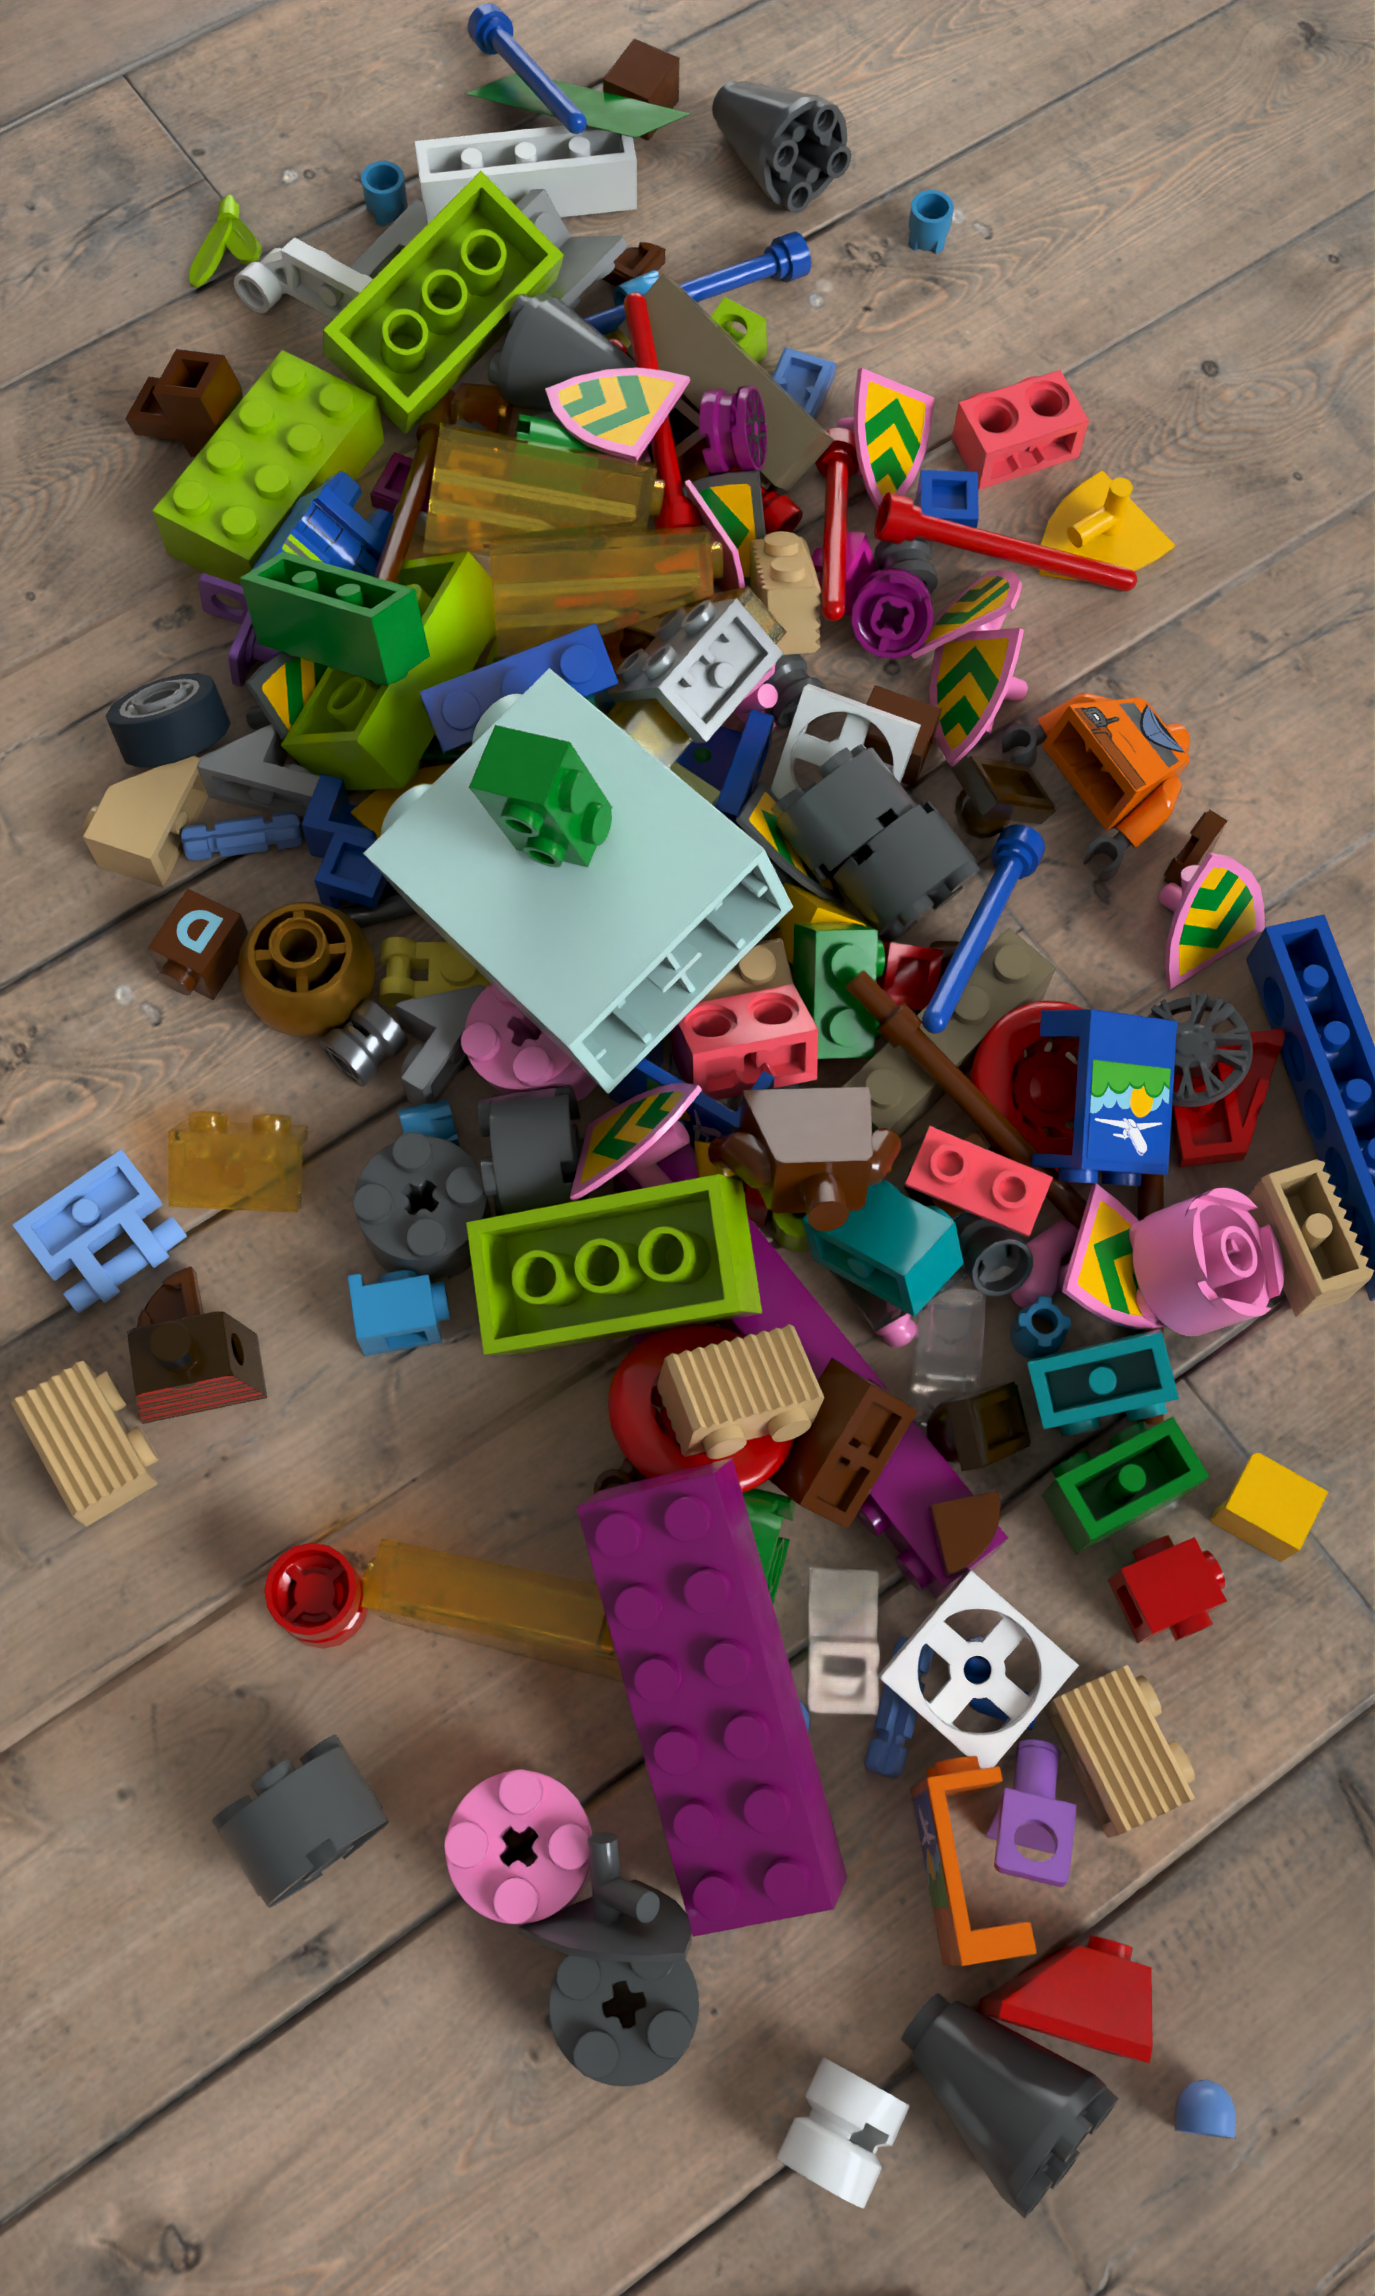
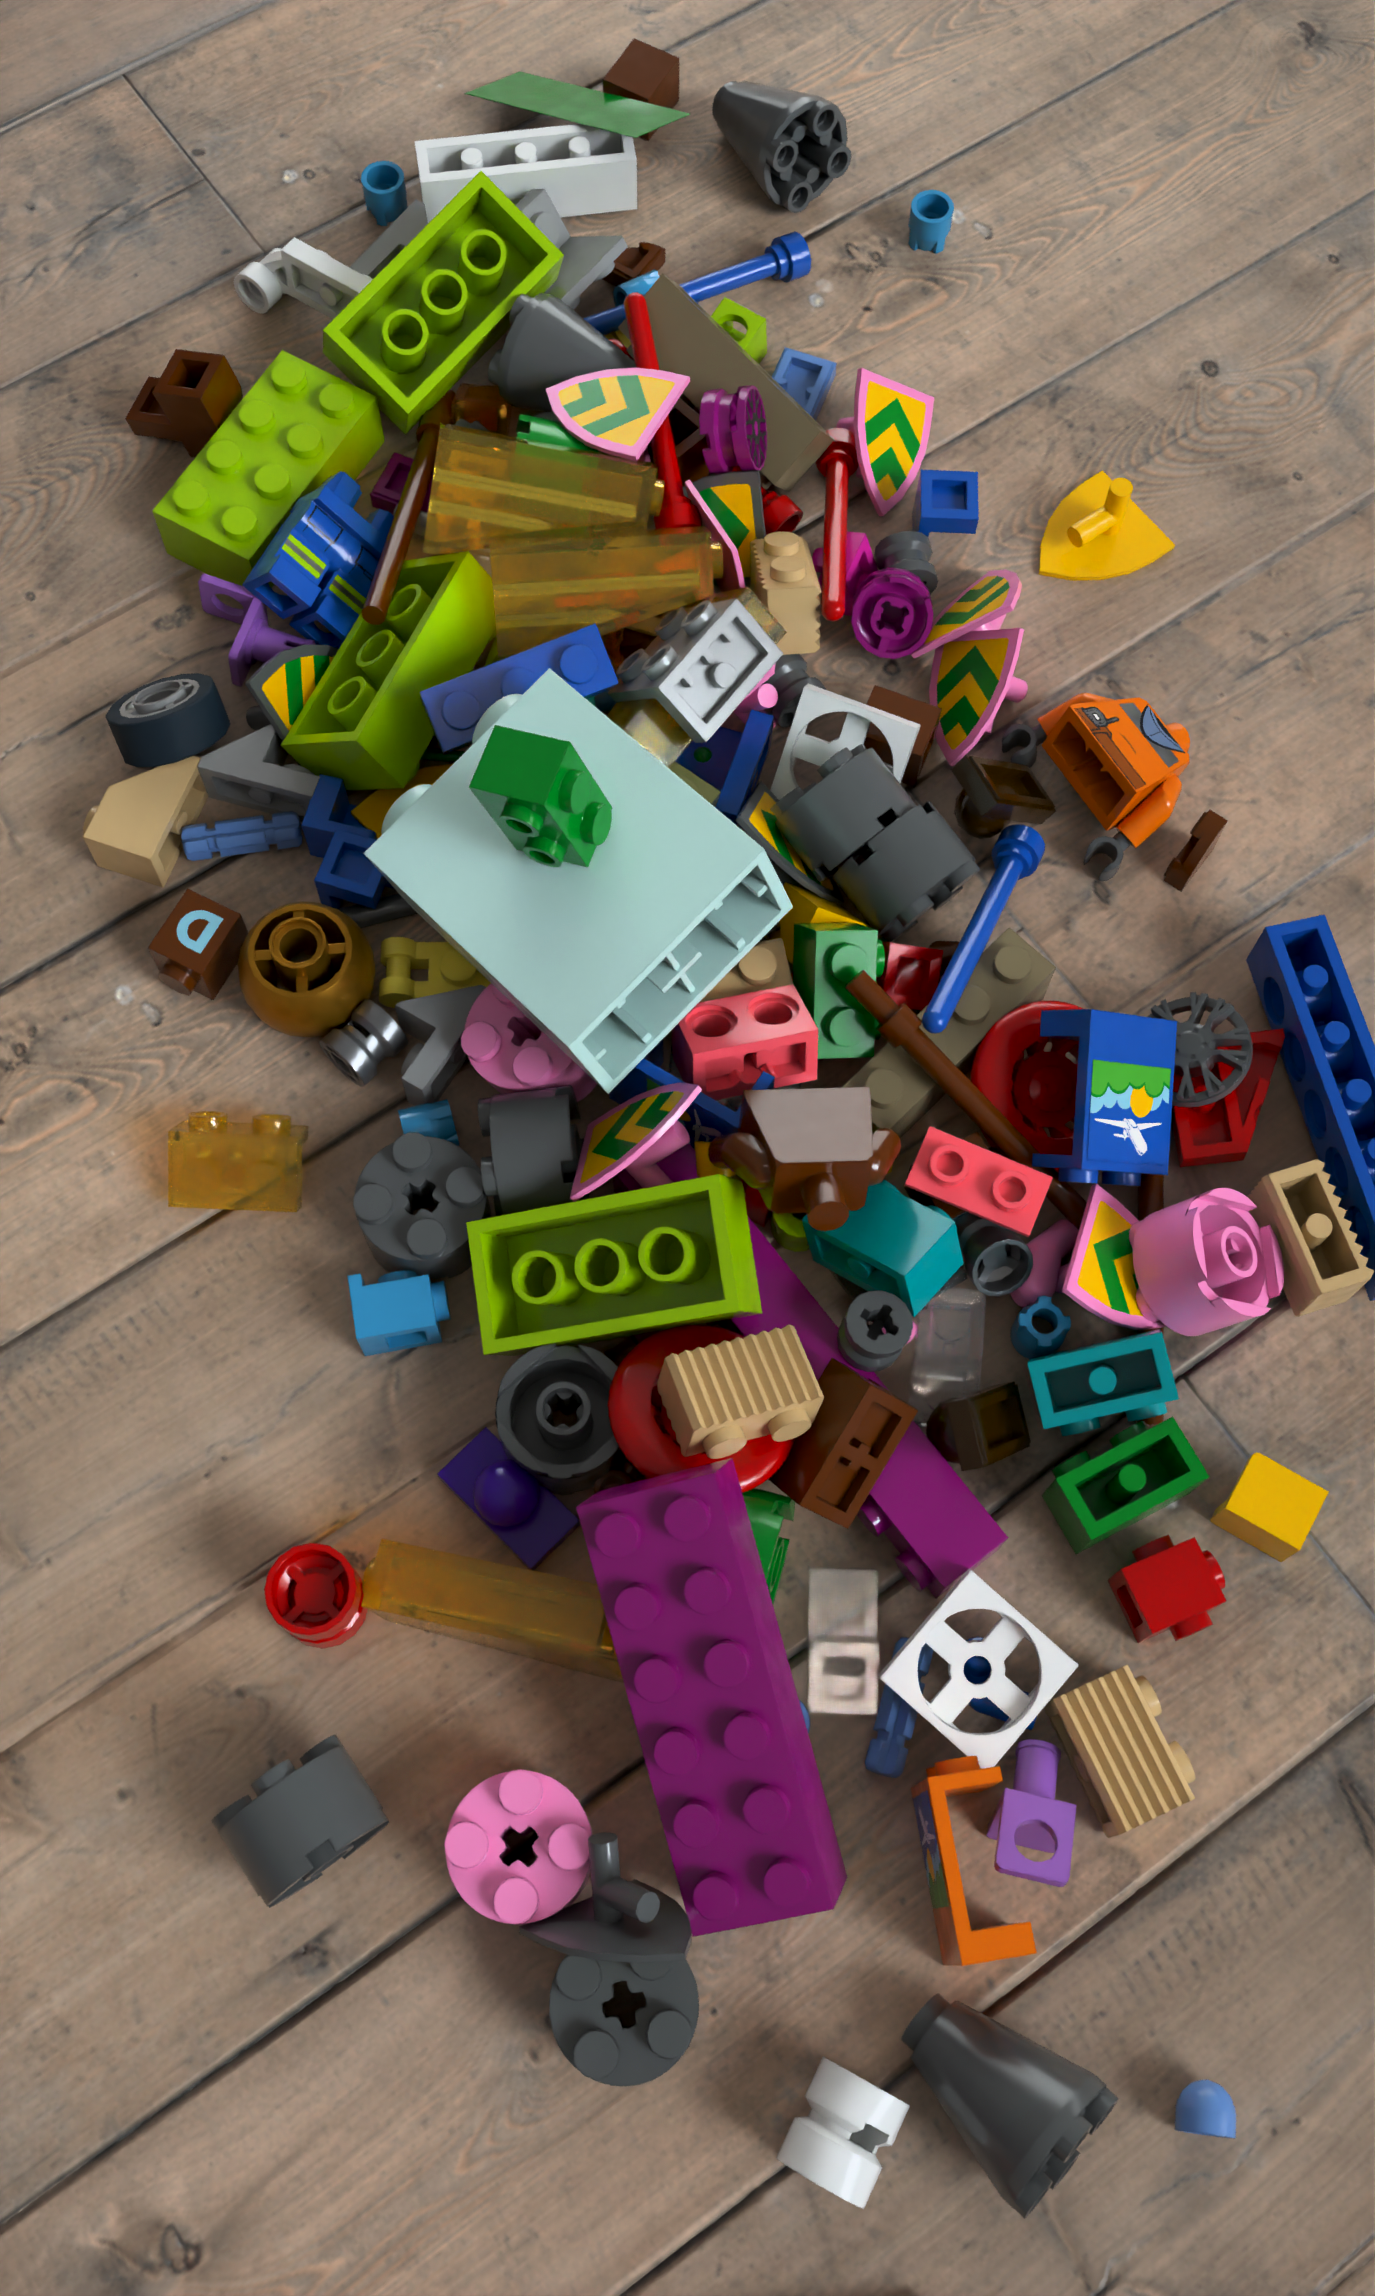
tan brick [11,1361,159,1527] -> none
light blue plate [13,1149,187,1314] -> none
dark brown torso [127,1311,267,1424] -> none
reddish brown tile [137,1266,204,1327] -> none
lime piece [189,195,262,288] -> none
green brick [240,551,430,686] -> none
blue piece [468,3,587,134] -> none
red piece [874,492,1137,592] -> none
reddish brown tile [928,1491,1001,1577] -> none
coral brick [952,370,1089,490] -> none
red slope [978,1935,1153,2063] -> none
shield [1159,852,1265,990] -> none
none -> dark purple tile [437,1427,580,1572]
none -> dark grey brick [495,1344,625,1496]
none -> dark grey wheel [837,1290,913,1372]

